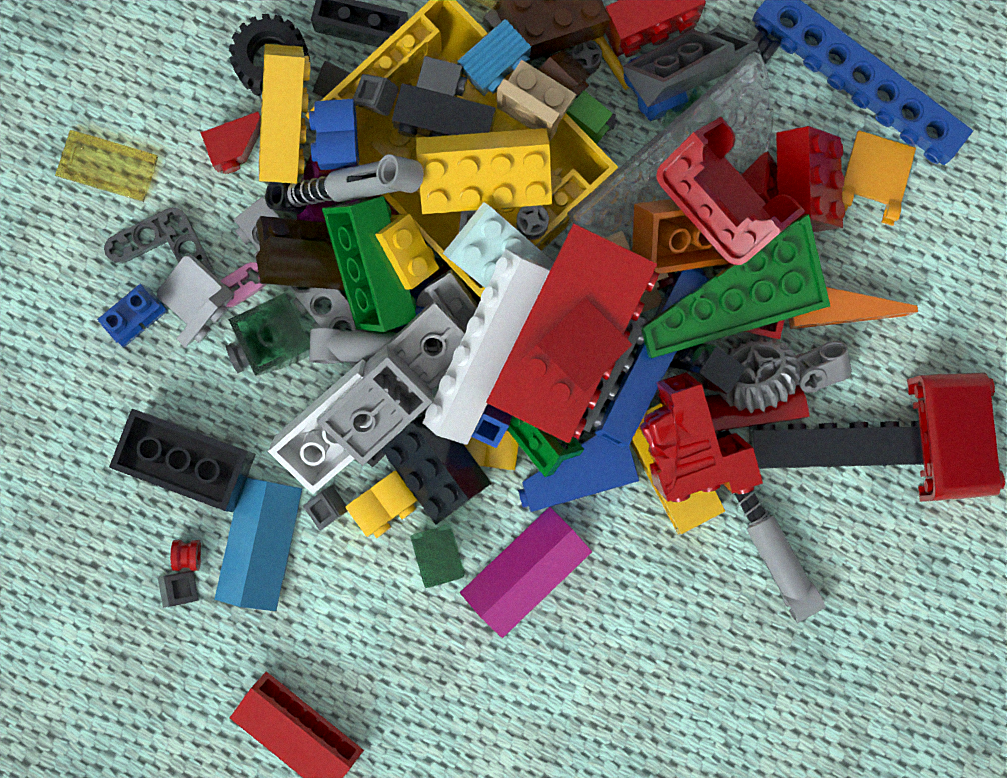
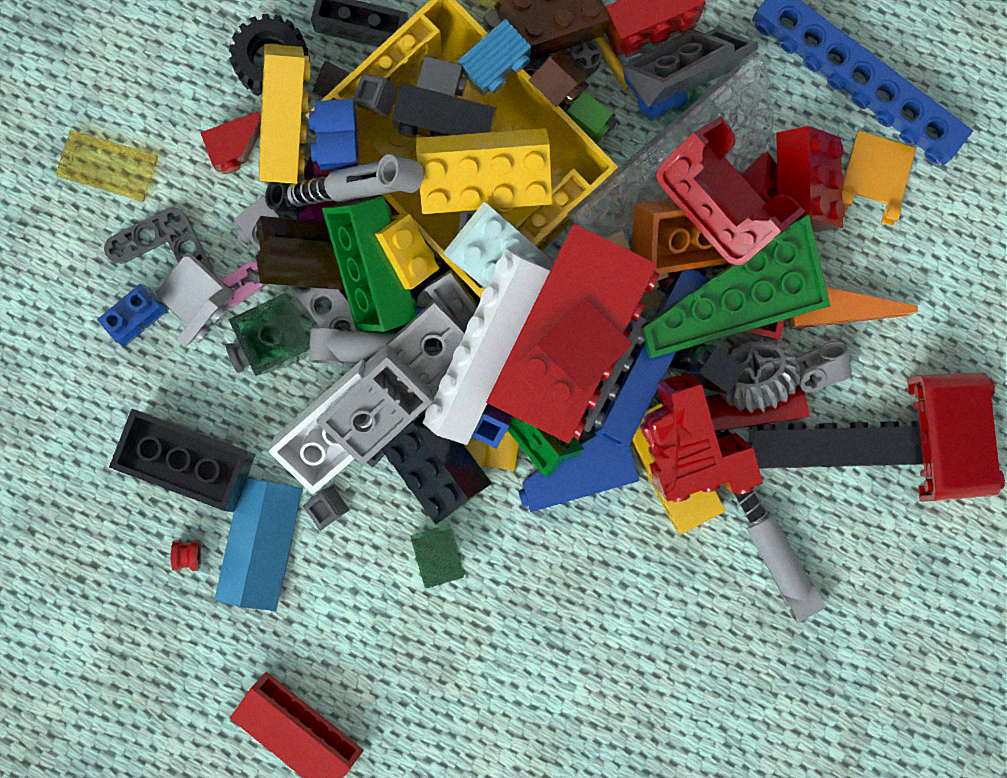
dark grey slope [158,571,199,608] -> none
yellow brick [345,470,418,538] -> none
dark pink slope [459,507,592,638] -> none
tan bracket [497,60,576,141] -> none
dark grey wheel [516,205,549,240] -> none
black wheel [751,29,781,68] -> none

